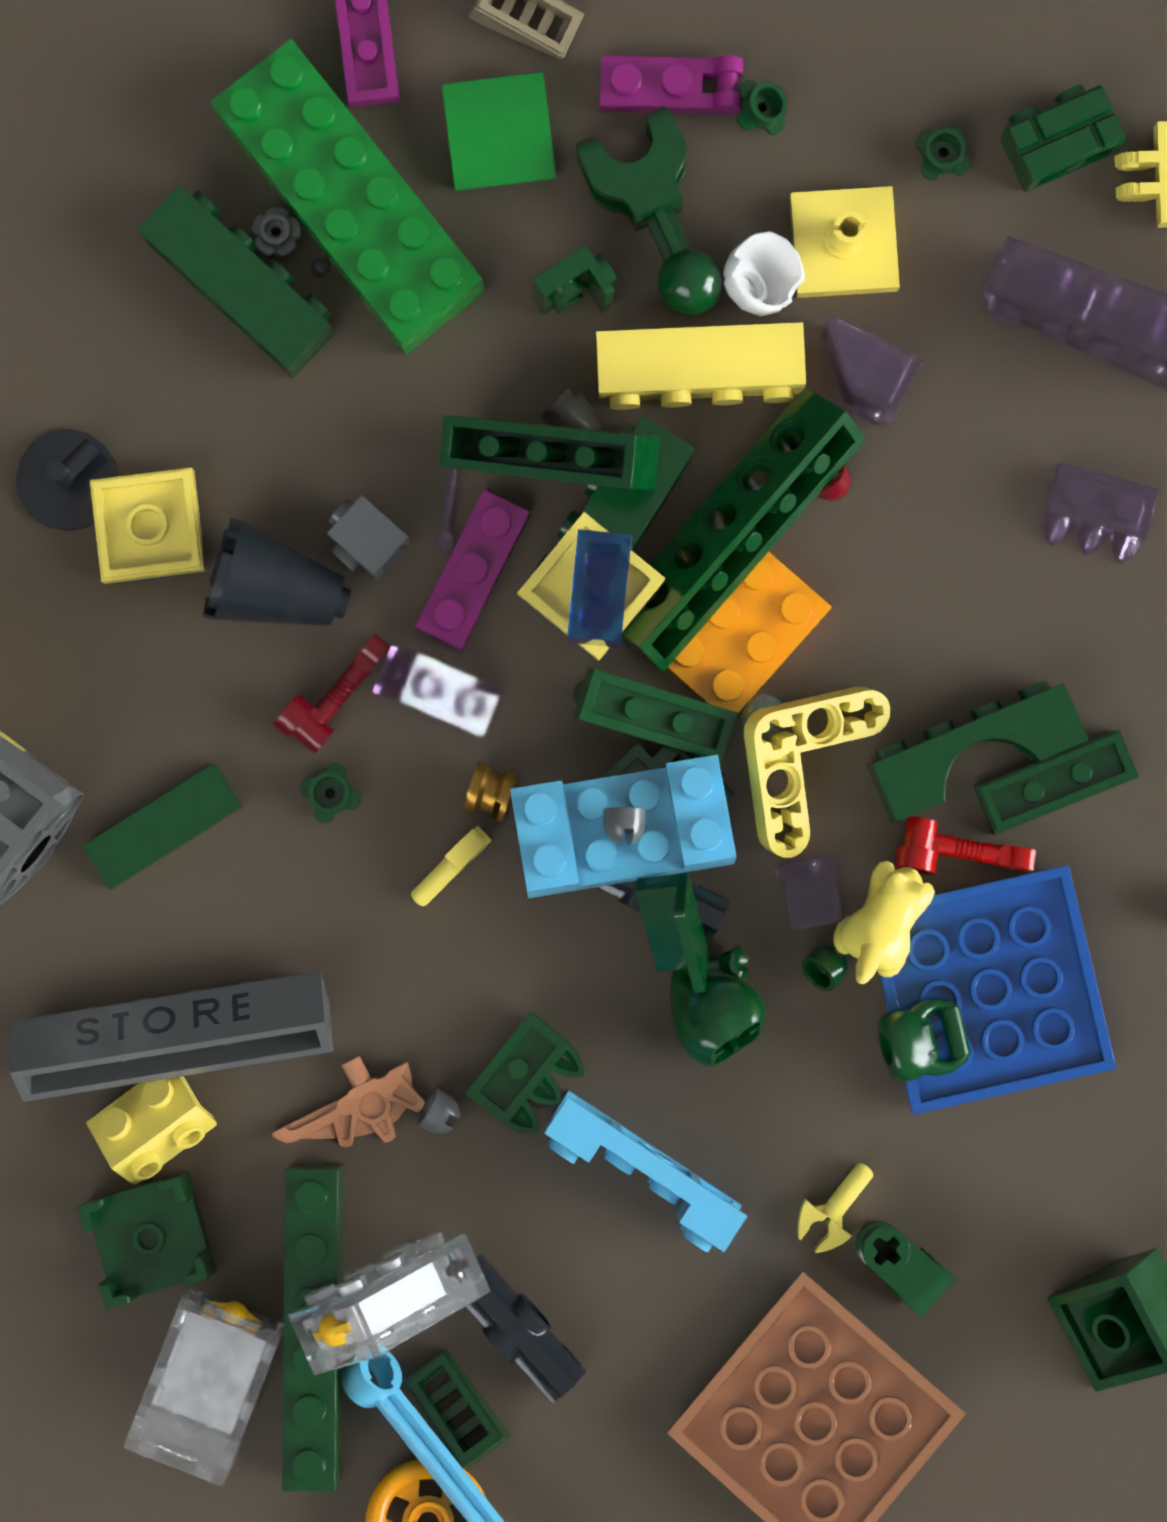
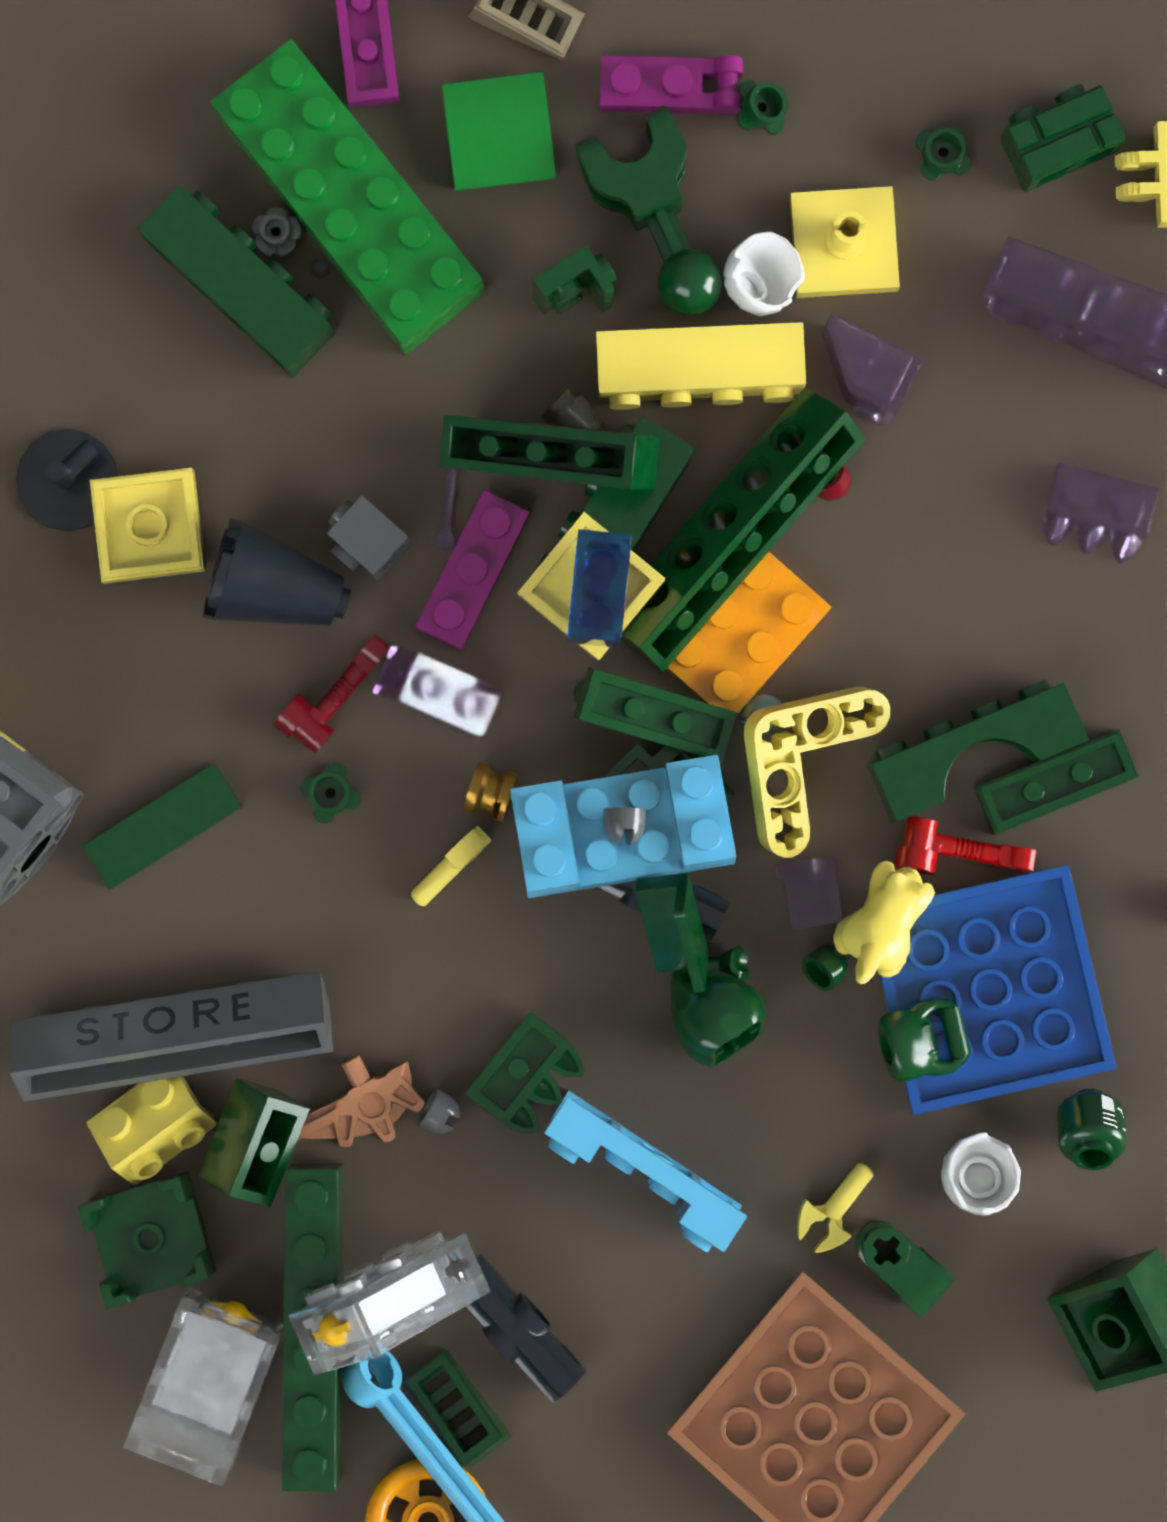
none -> dark green brick [198,1078,310,1207]
none -> white hair [941,1132,1021,1216]
none -> dark green head [1057,1089,1127,1170]

